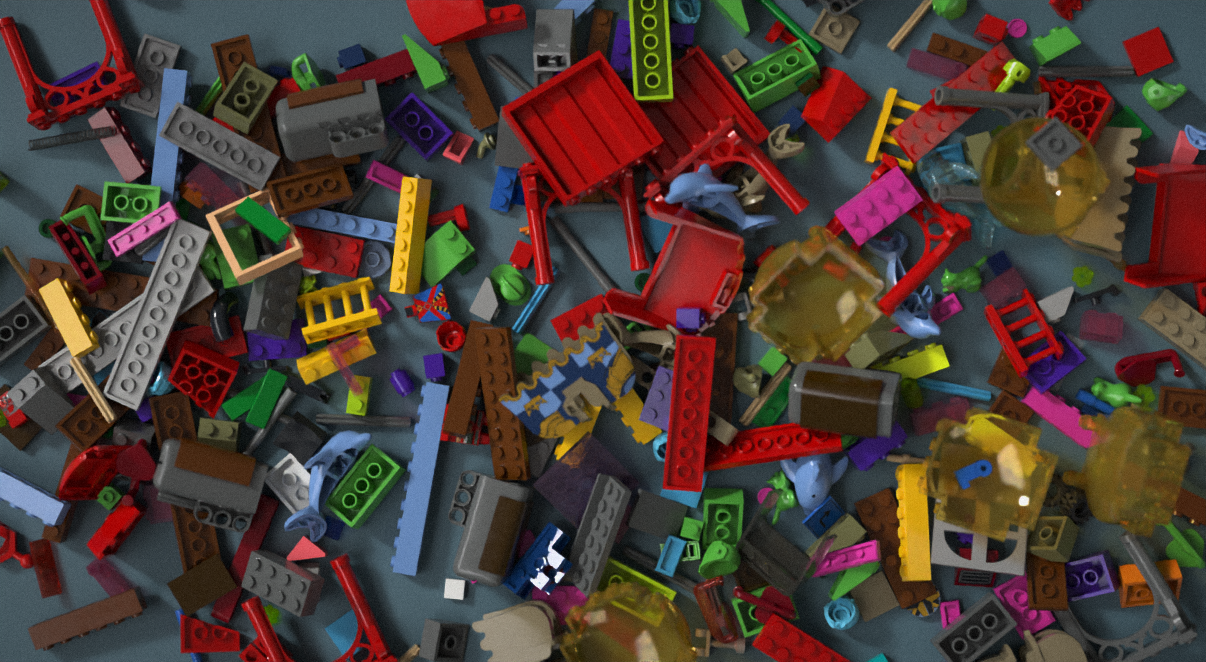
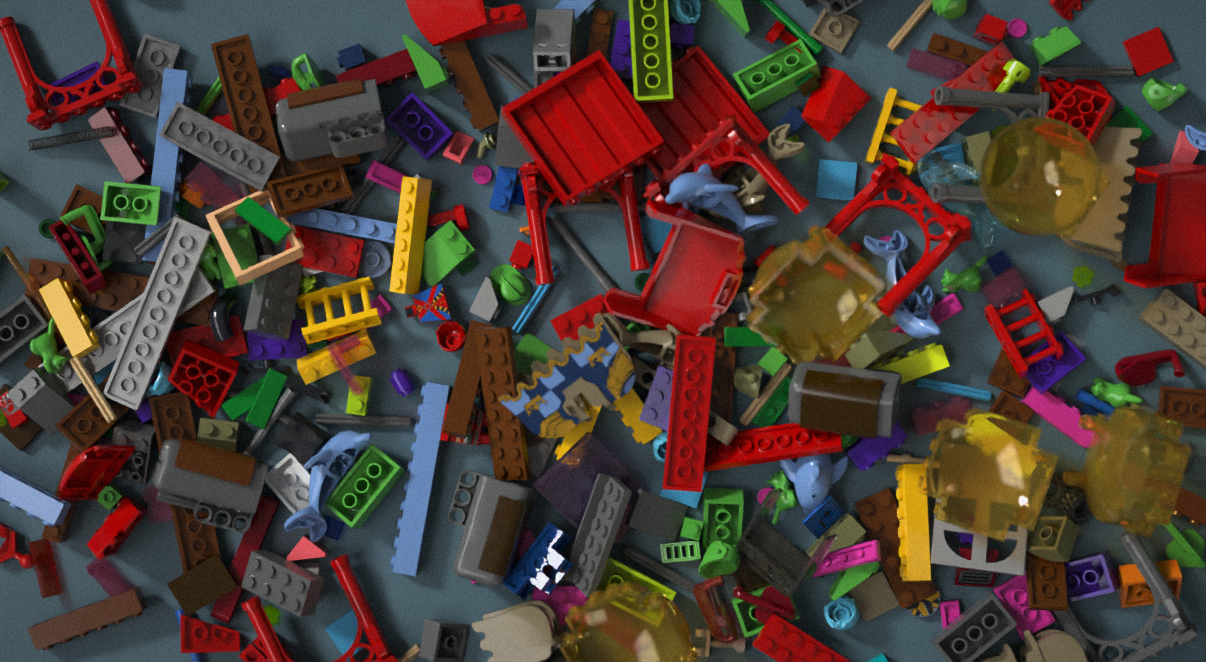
dark pink tile [107,201,181,257] -> none
dark red piece [116,439,157,506] -> none
olive slope [213,62,278,134] -> none
dark purple brick [423,353,447,382] -> none
white tile [444,578,465,600] -> none
dark azure tile [655,534,687,578] -> none
dark purple brick [676,307,706,332] -> none
dark tan panel [721,48,748,75] -> none
dark pink brick [834,166,923,246] -> none
clear neon green head [901,377,924,409] -> none
blue leg [953,460,992,490] -> none
dark grey tile [1025,117,1083,172] -> none
clear pink brick [1079,310,1123,344] -> none
clear neon green plant [1133,384,1155,406] -> none
none -> bright green animal [30,317,69,374]
none -> dark pink piece [473,165,492,184]
none -> green tile [724,327,781,347]
none -> dark azure tile [815,159,857,201]

